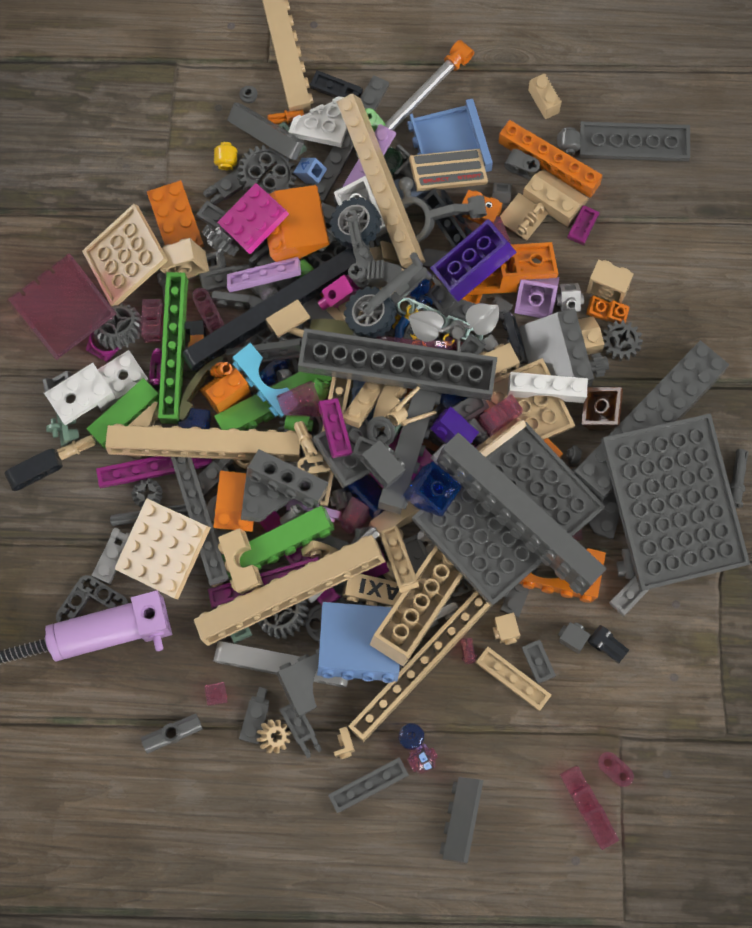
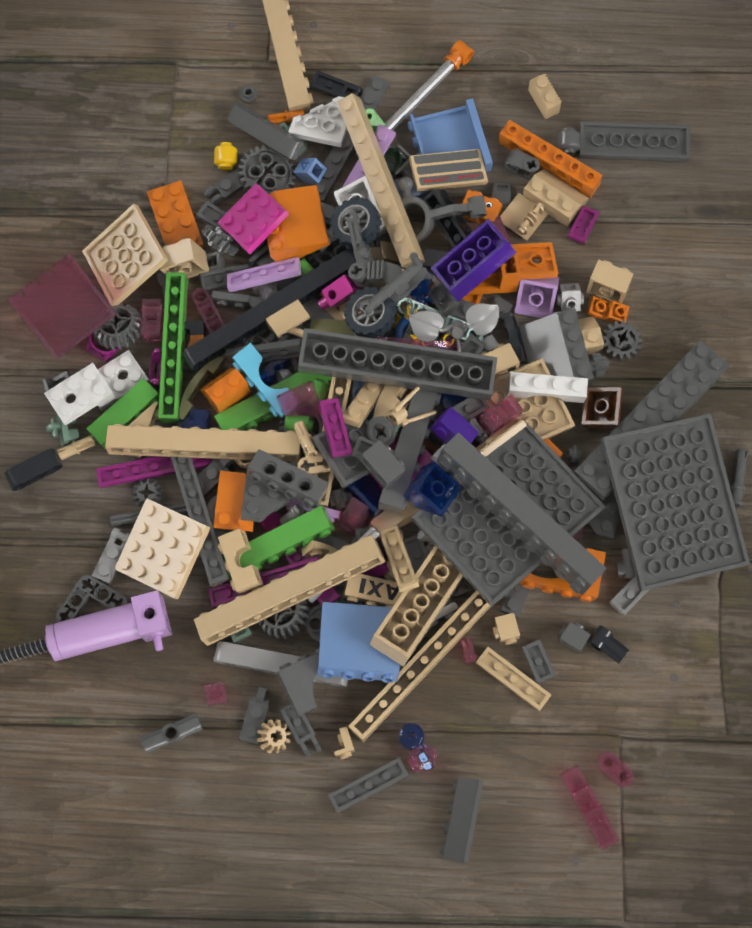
orange pin [210,362,232,378] -> none

